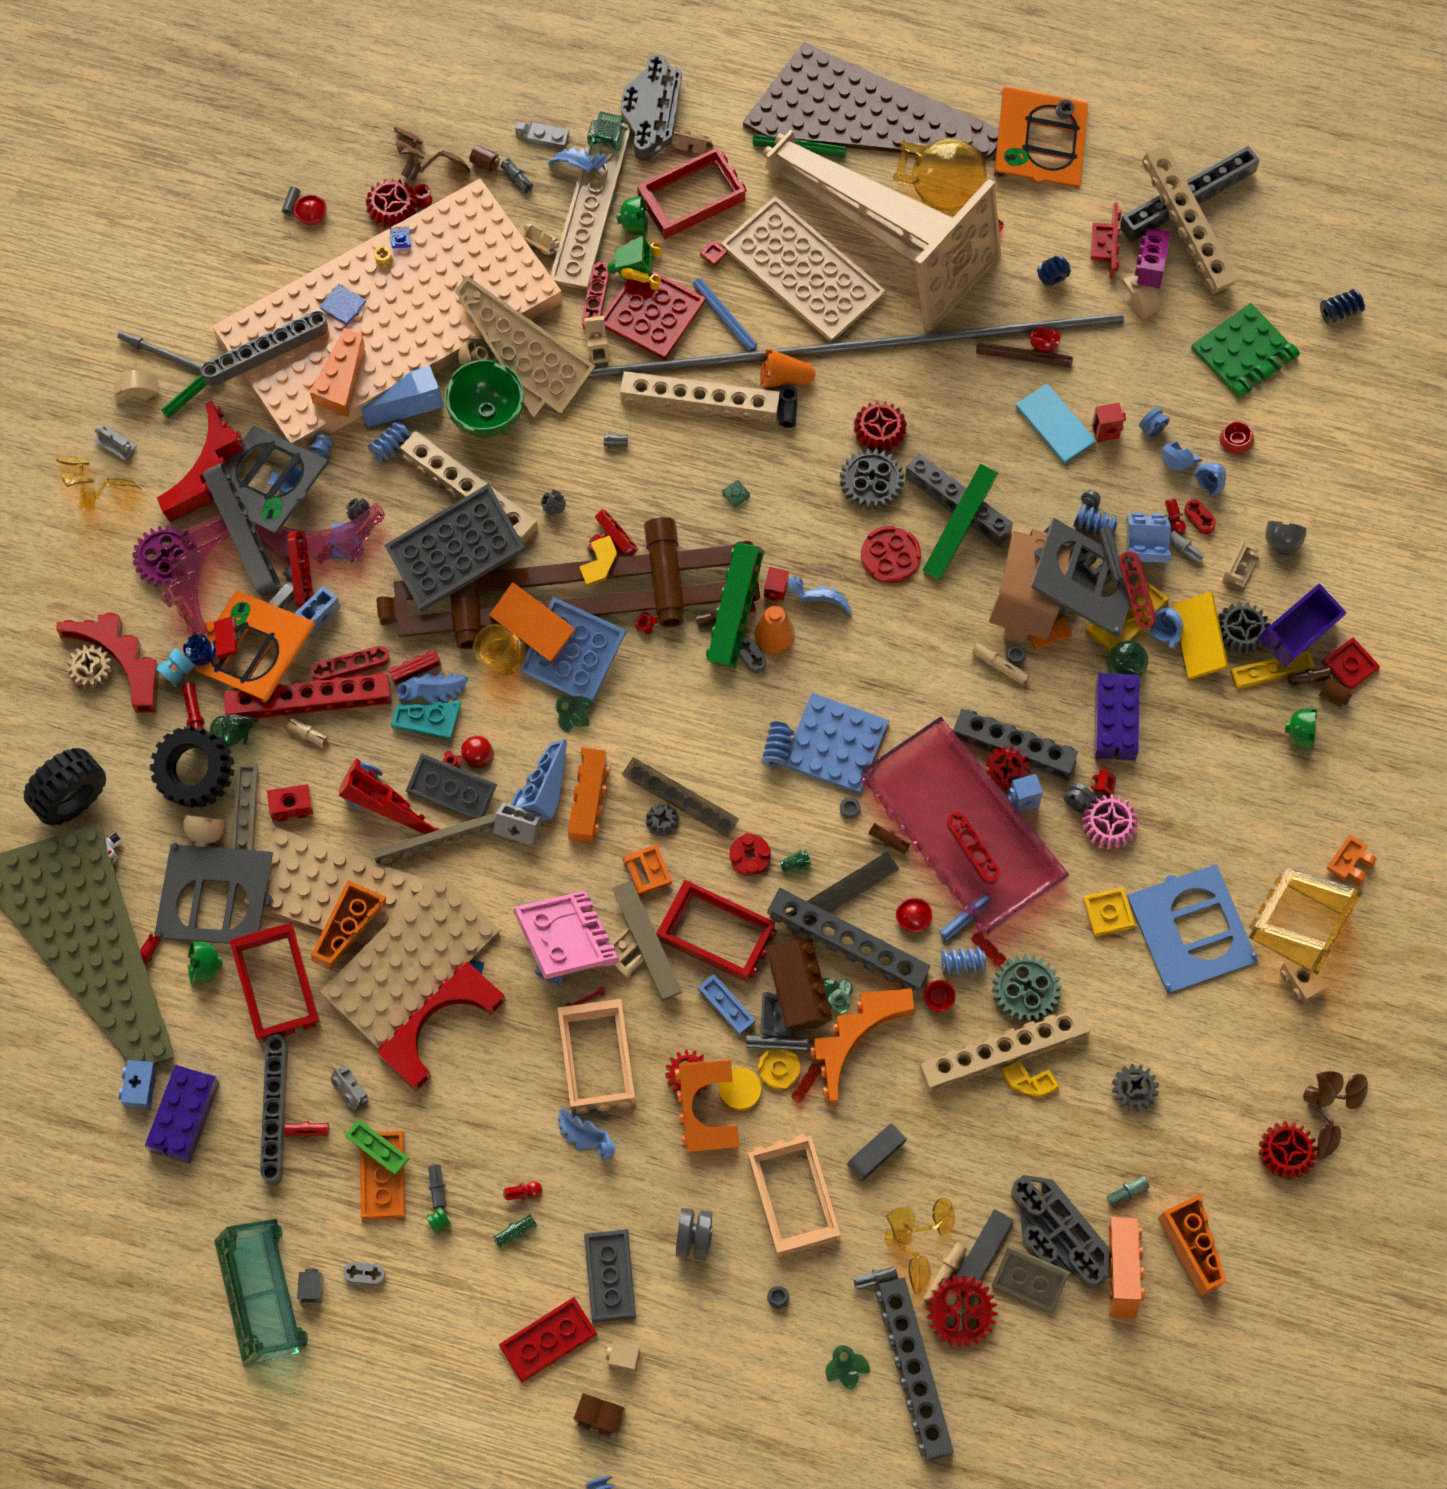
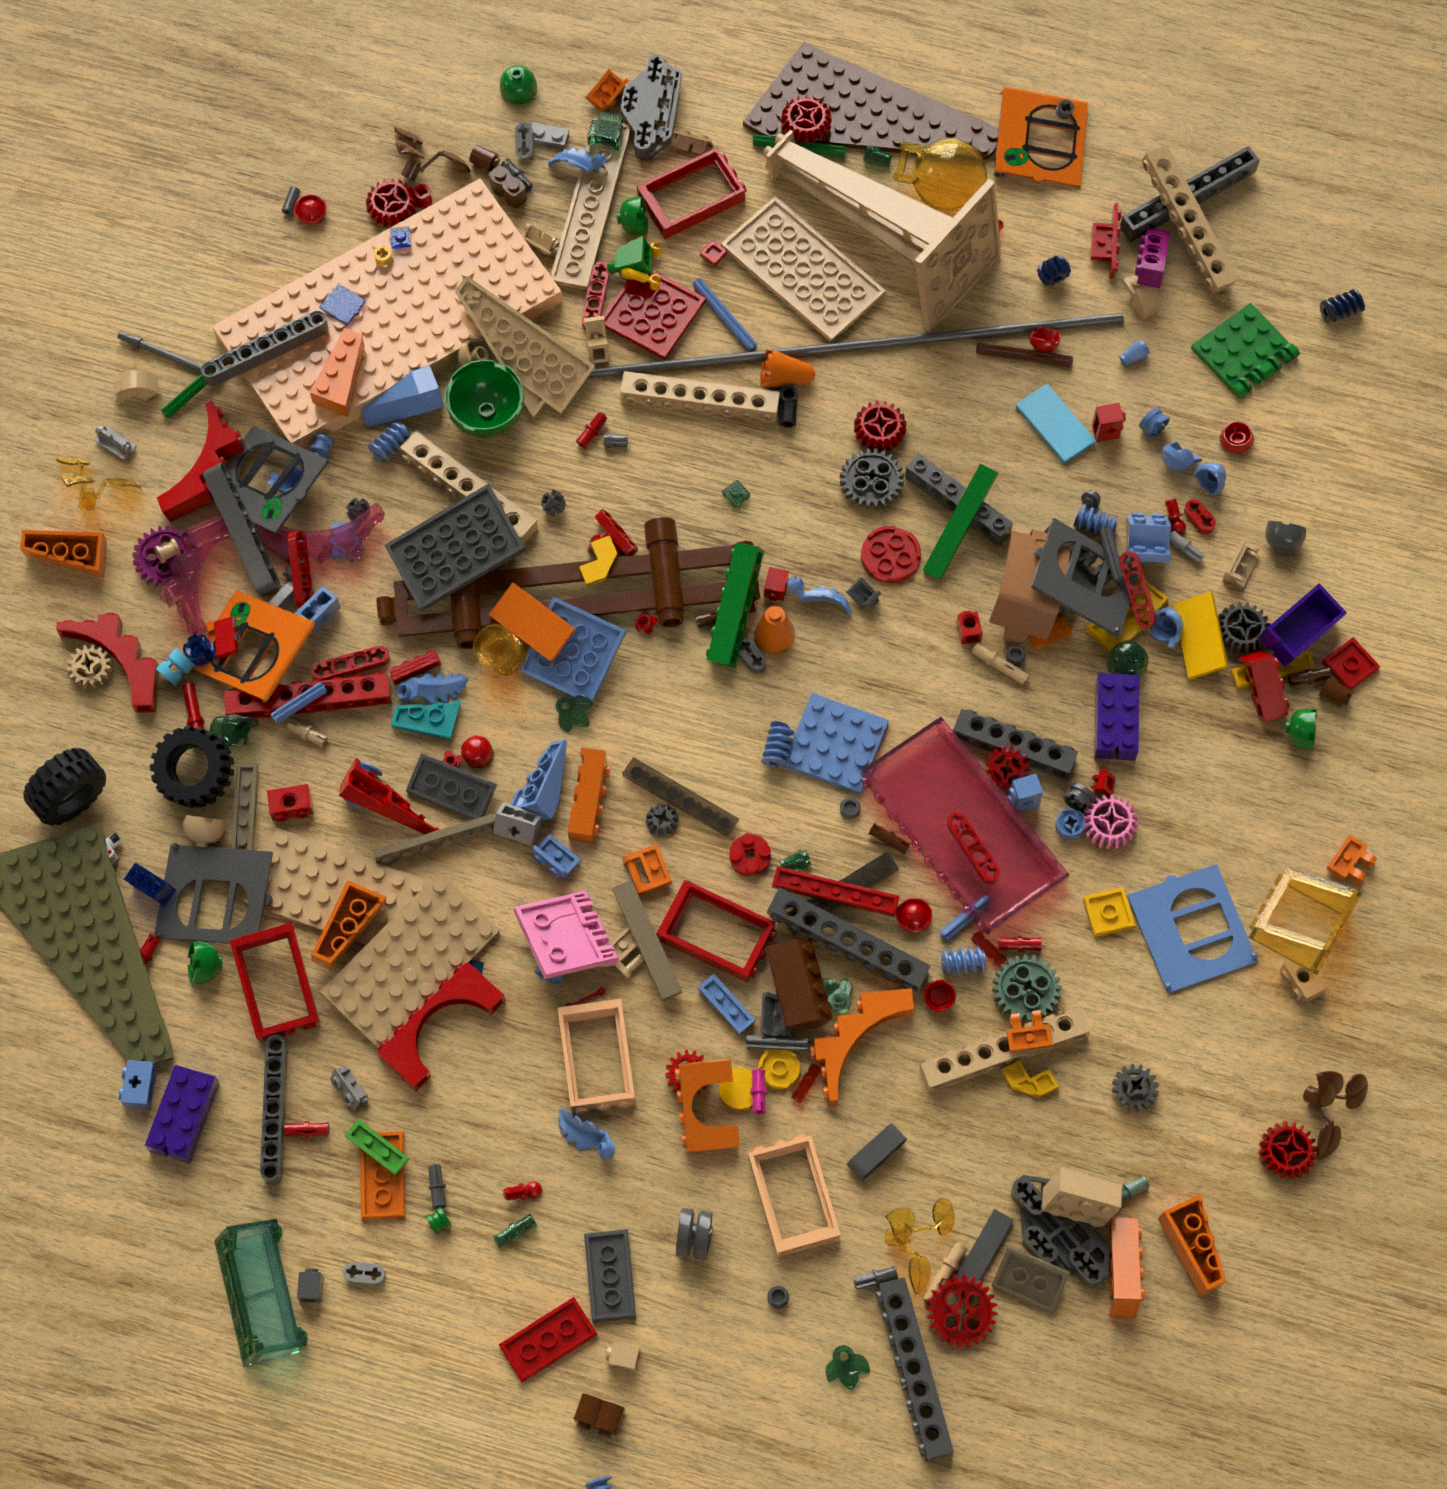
none -> orange wedge [20,530,107,578]
none -> clear blue brick [123,862,176,907]
none -> tan bush [154,539,181,564]
none -> medium blue axle [271,682,327,724]
none -> reddish brown brick [489,165,527,209]
none -> green cylinder [499,65,537,104]
none -> light grey beam [515,122,534,160]
none -> medium blue bracket [532,834,581,880]
none -> red axle [576,412,608,448]
none -> orange bracket [585,69,629,113]
none -> dark pink pin [750,1069,767,1115]
none -> red tile [772,866,900,918]
none -> red gear [781,95,832,145]
none -> dark grey bracket [846,577,882,609]
none -> clear green cone [863,145,892,167]
none -> red brick [956,611,983,645]
none -> red pin [998,935,1042,952]
none -> orange plate [1006,1010,1053,1053]
none -> tan brick [1042,1168,1122,1227]
none -> medium blue wheel [1056,808,1086,840]
none -> medium blue cone [1119,340,1150,366]
none -> red wedge [1238,651,1289,722]

